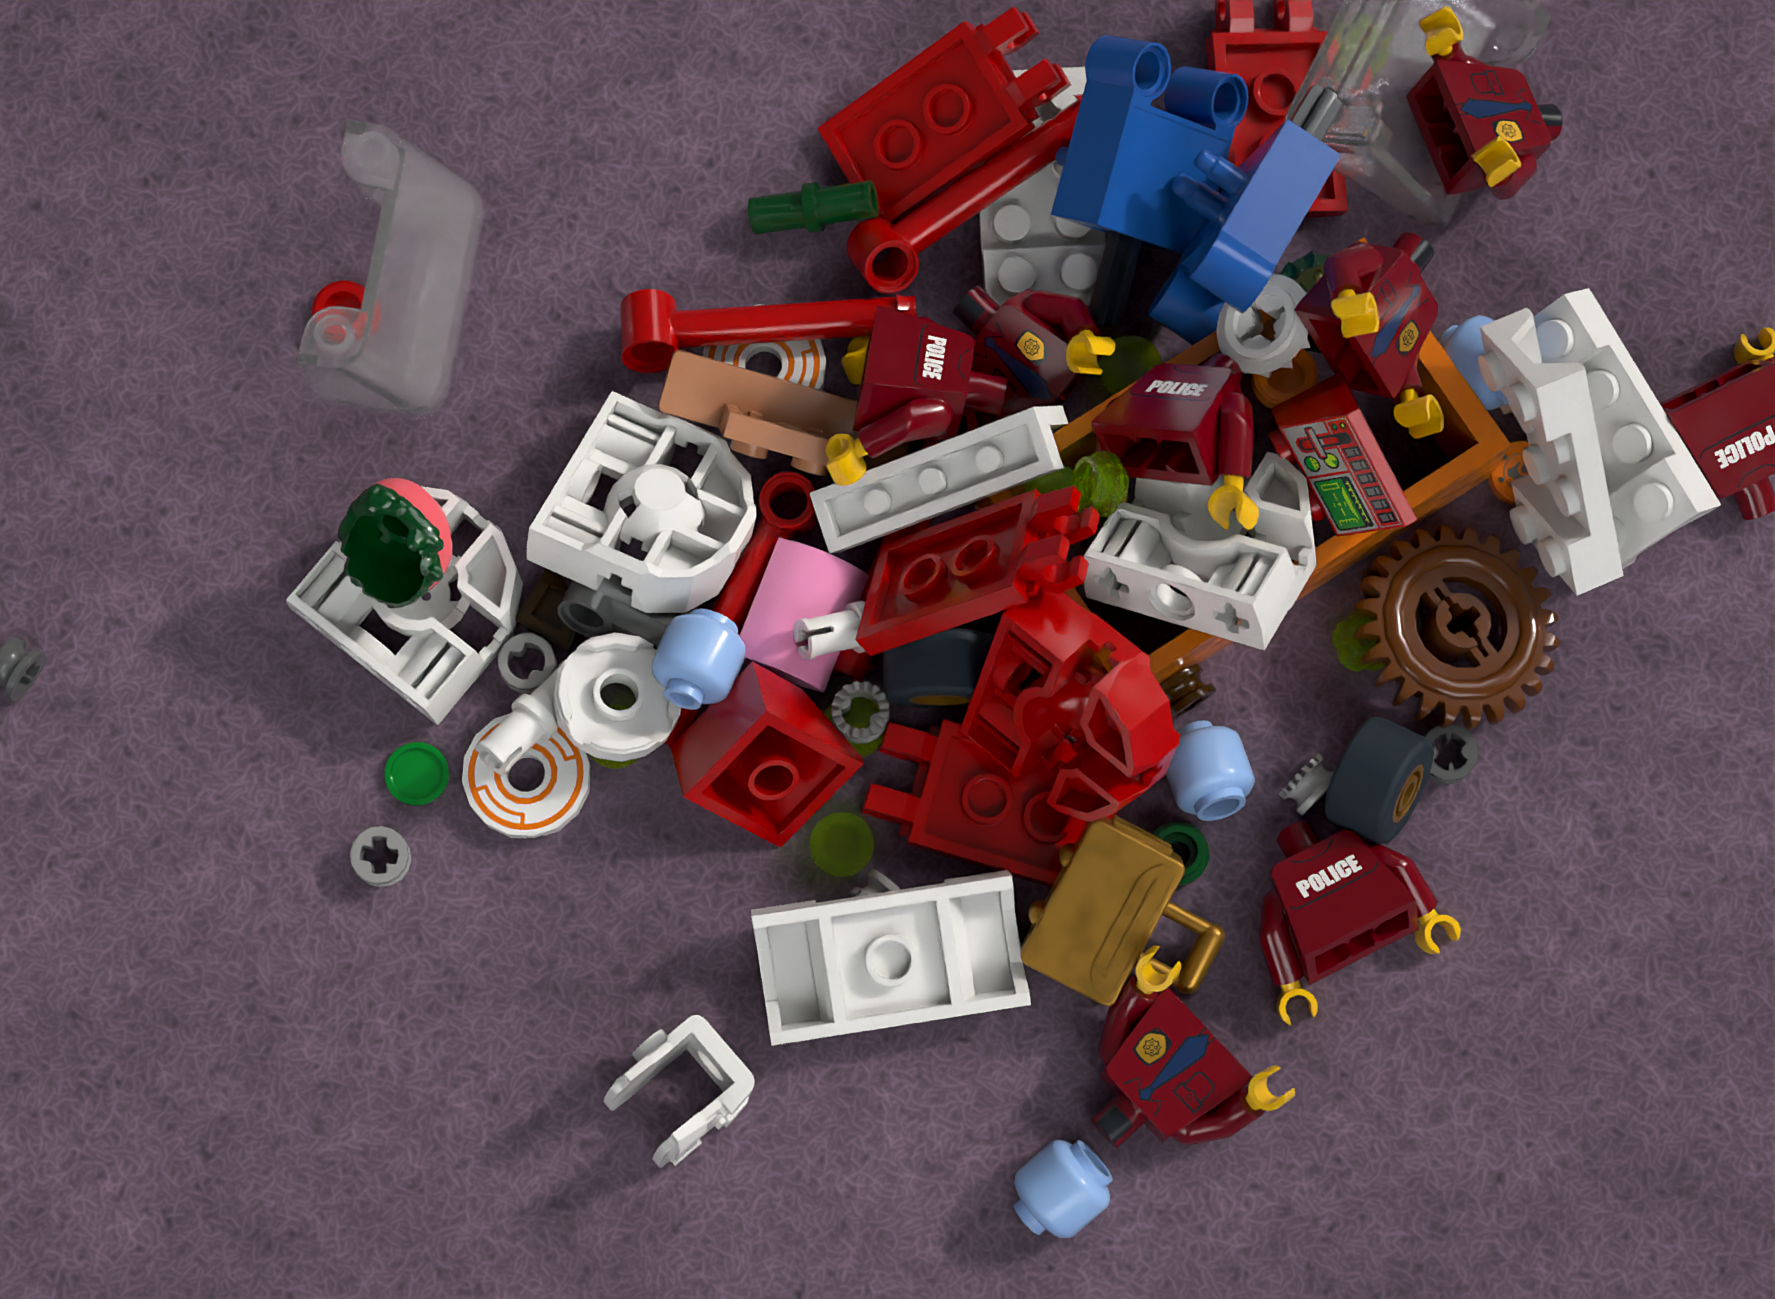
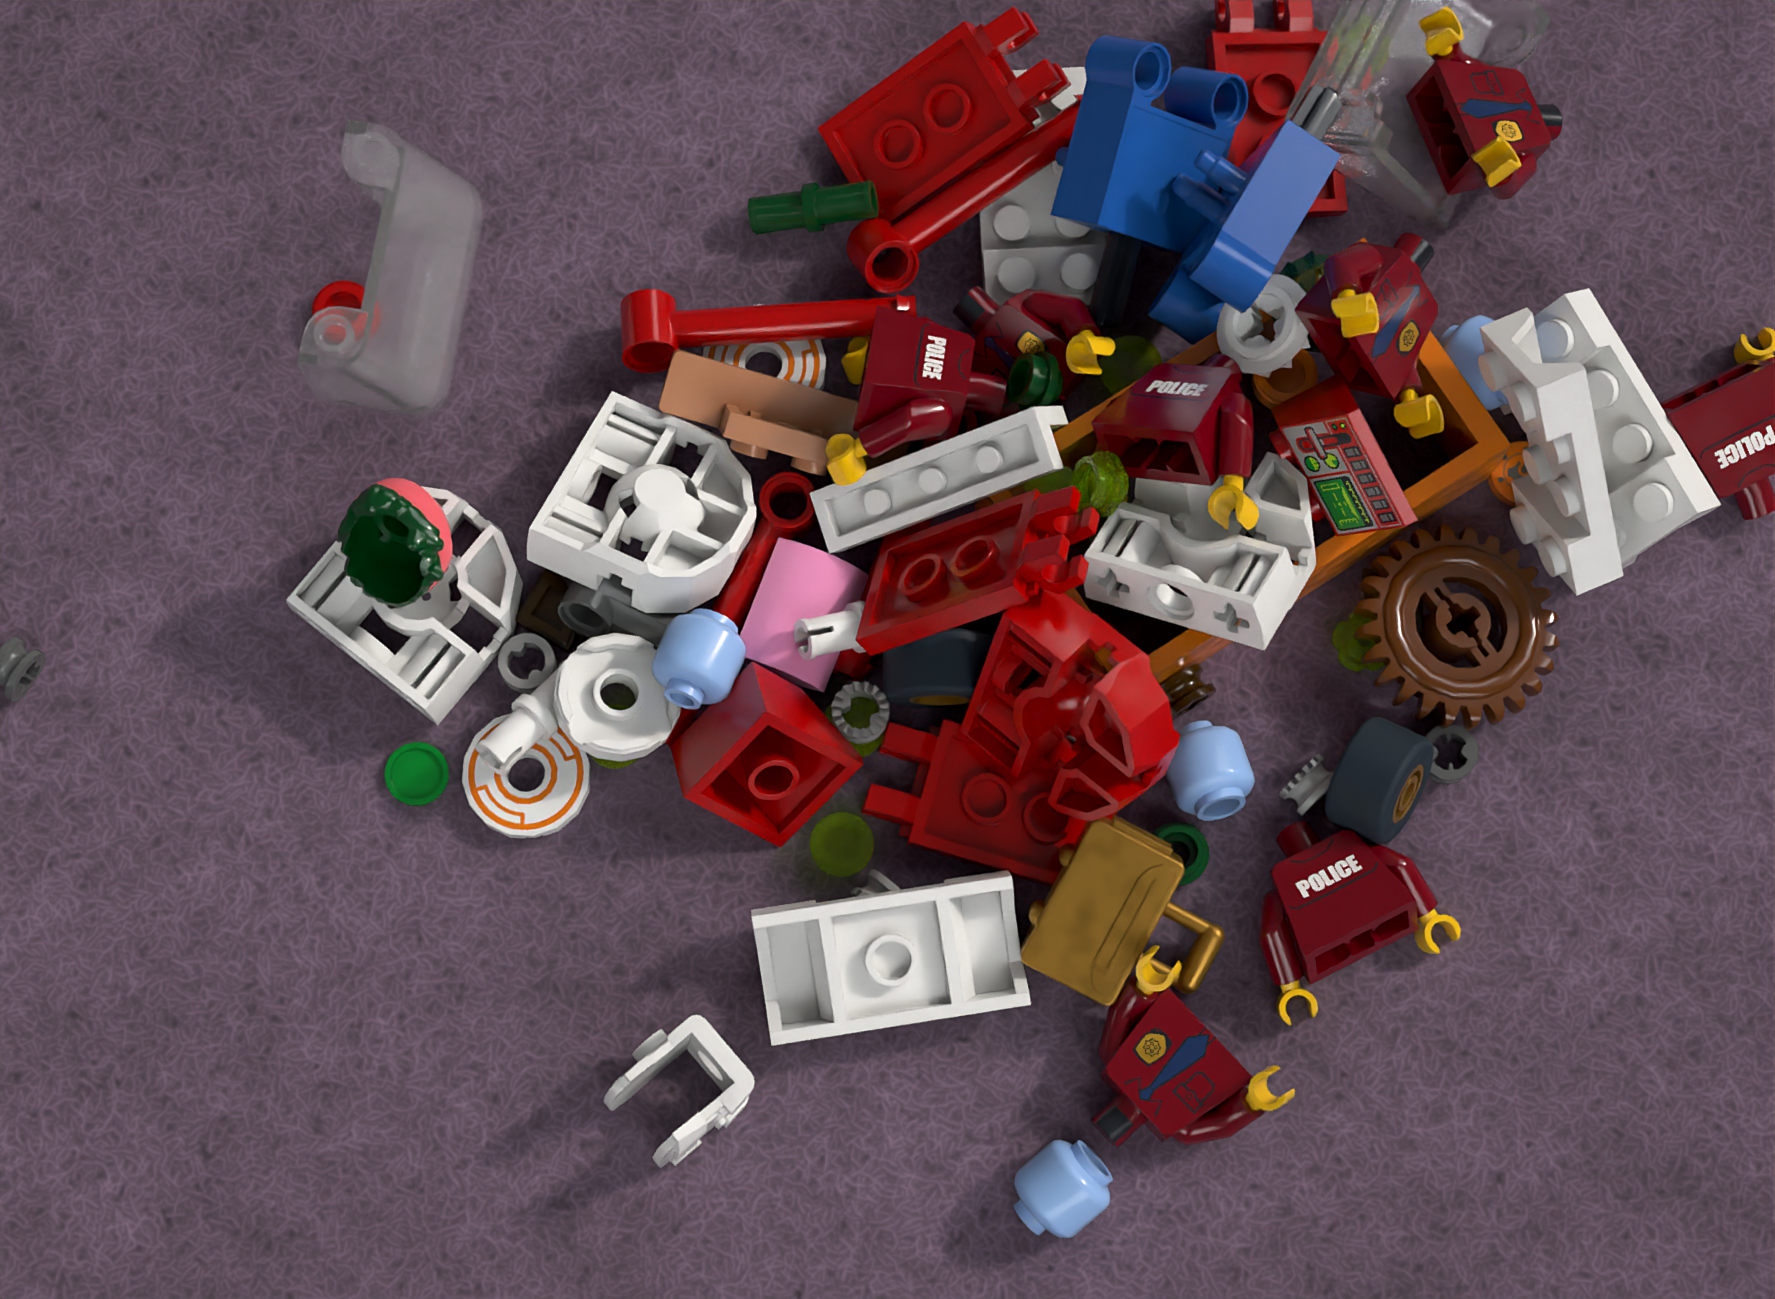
light grey bush [350,826,411,887] -> none
none -> dark green plate [1006,351,1063,411]

